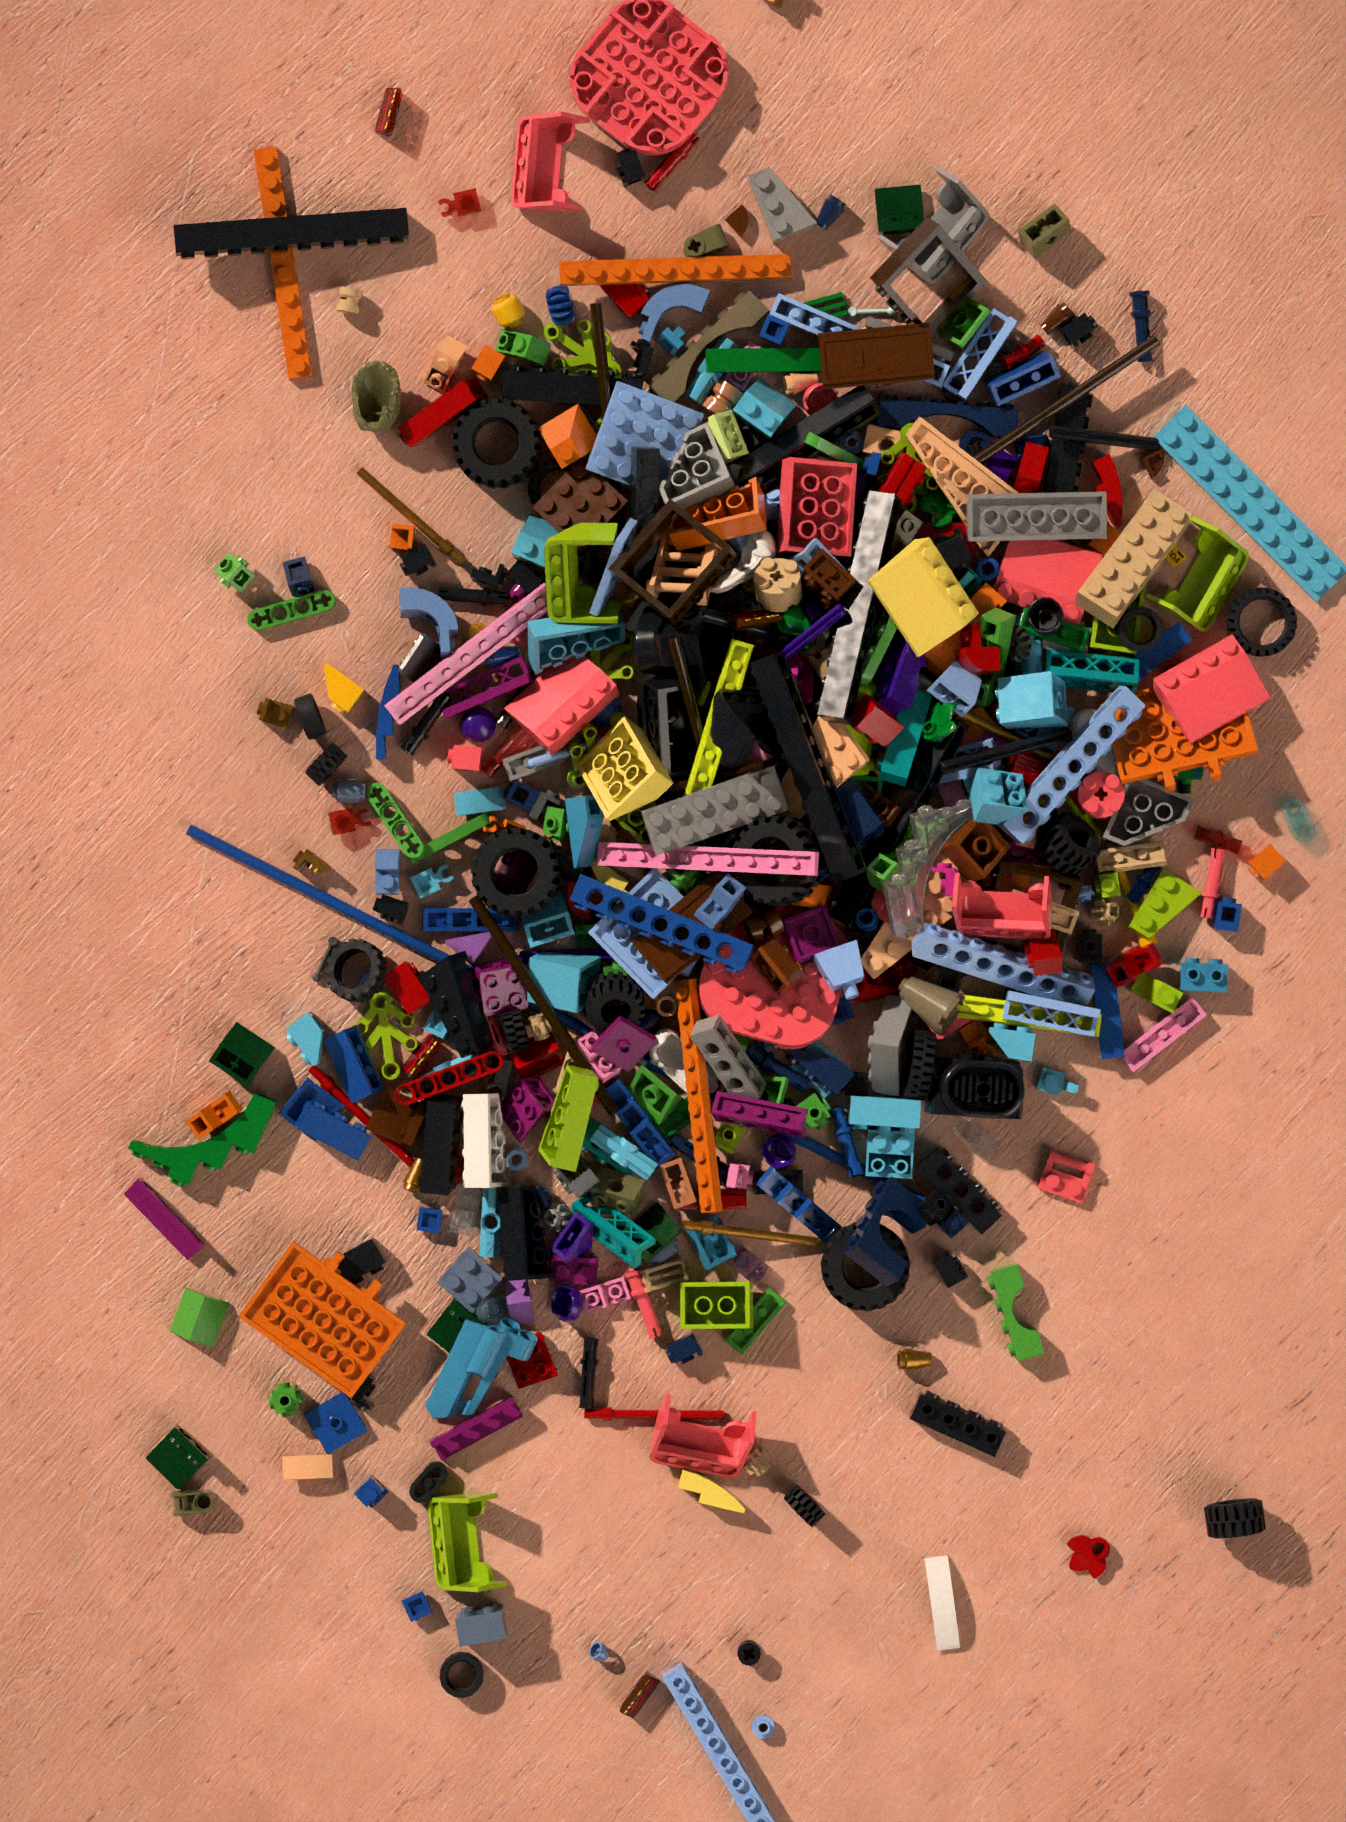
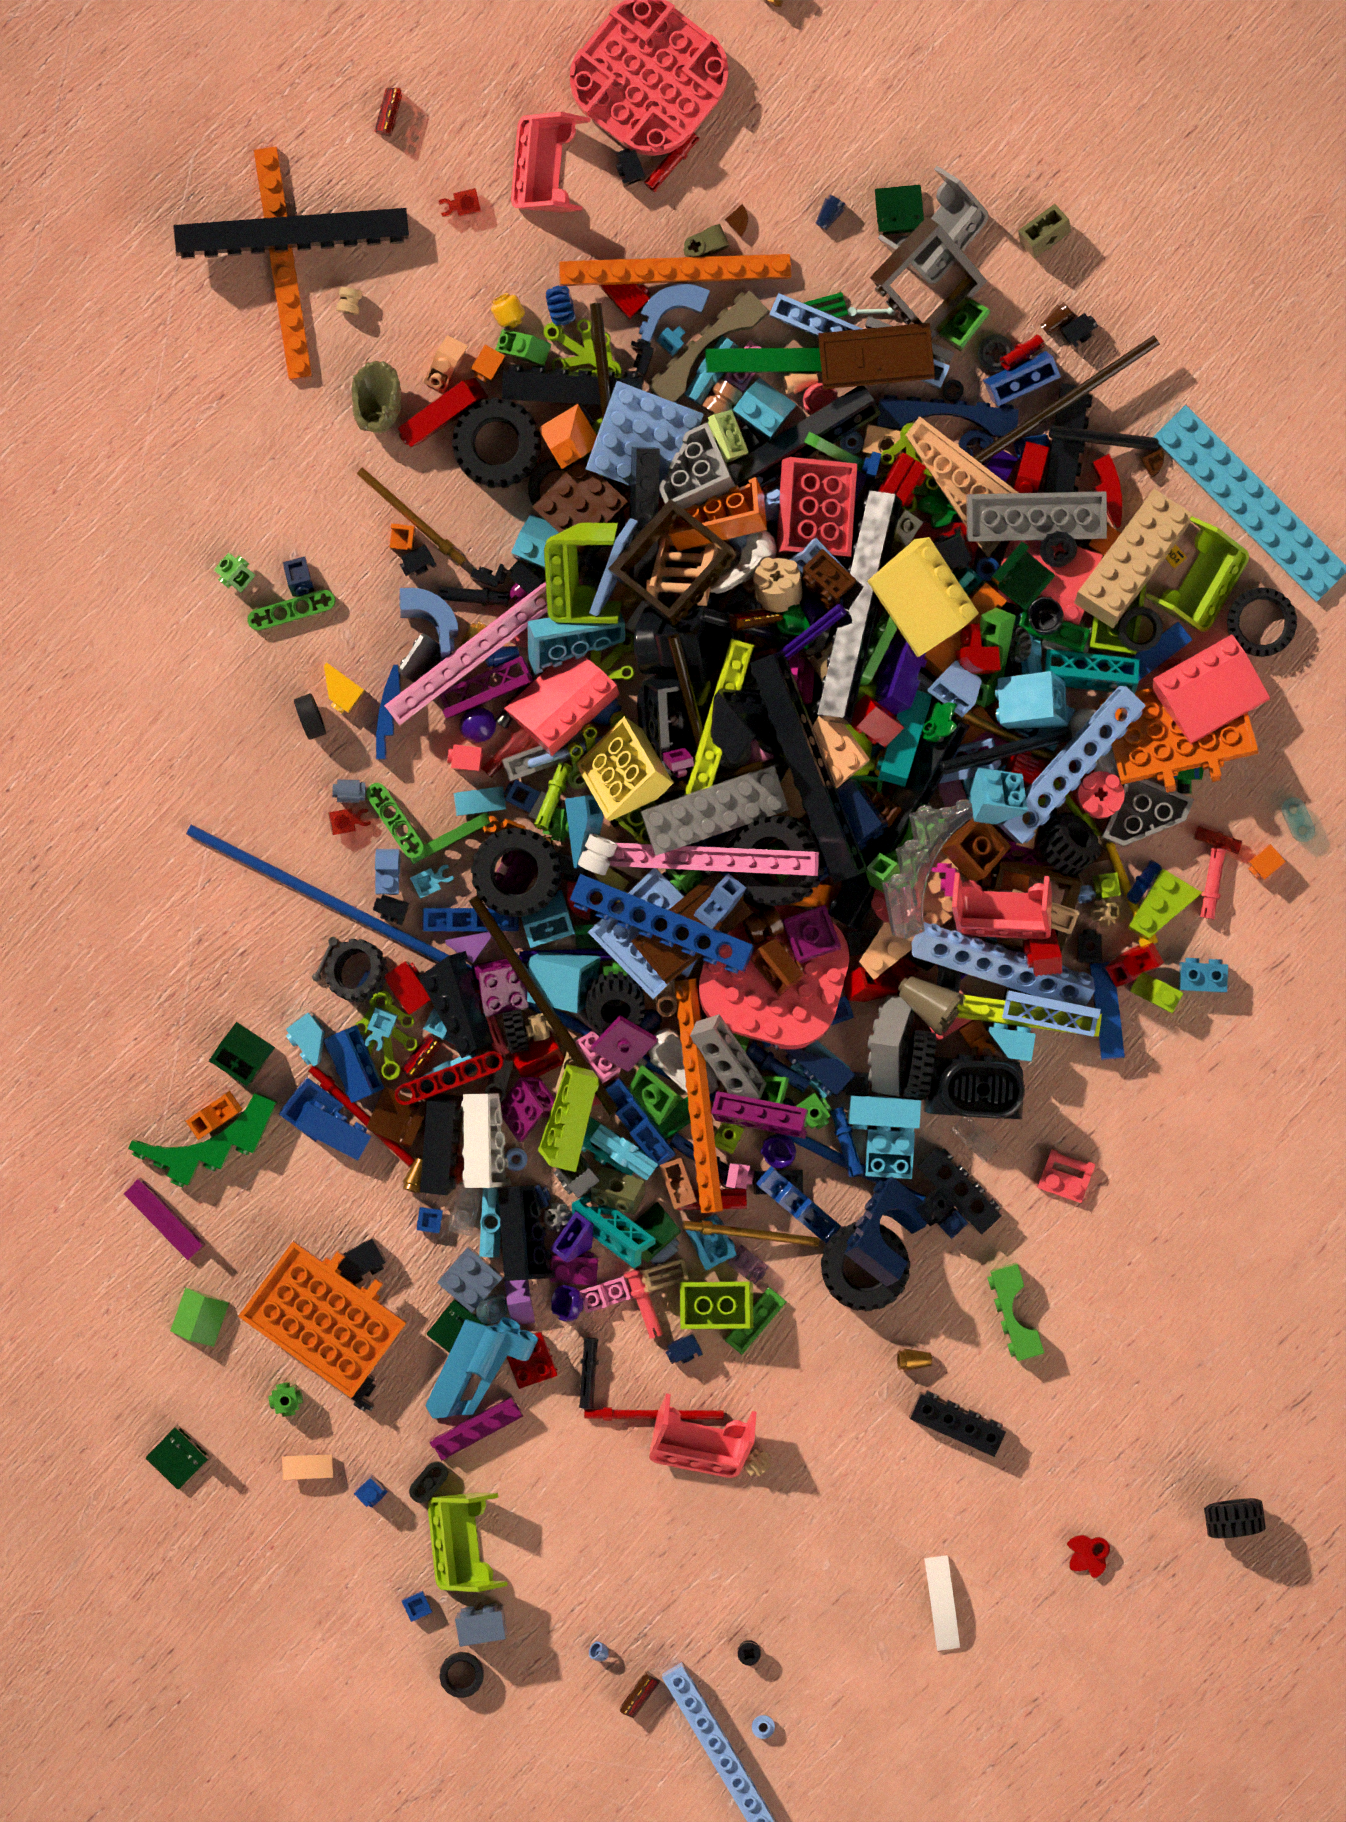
olive piece [171,1489,217,1516] -> none
pearl gold bracket [257,698,294,728] -> none
pearl gold bracket [293,849,330,874] -> none
blue plate [304,1392,368,1455] -> none
black tyre [305,743,347,786] -> none
black pin [401,692,452,756] -> none
light yellow slope [678,1469,745,1513] -> none
light grey wedge [748,167,817,244] -> none
blue brick [759,314,790,345] -> none
black tyre [783,1484,826,1527] -> none
light blue torso [813,940,864,1000] -> none
blue cone [855,908,878,933] -> none
black brick [933,1250,968,1288] -> none
light blue fence [942,308,1017,401] -> none
medium azure plate [1037,1067,1079,1096] -> none
tan tile [1095,841,1167,875] -> none
bright pink plate [1122,997,1206,1072] -> none
dark blue pin [1129,291,1153,362] -> none
blue brick [1212,897,1242,932] -> none
none -> medium azure plate [365,1007,398,1051]
none -> lime pin [534,762,572,831]
none -> white wheel [578,833,618,875]
none -> magenta tile [663,748,694,778]
none -> dark green bracket [990,542,1055,611]
none -> black gear [1039,530,1077,567]

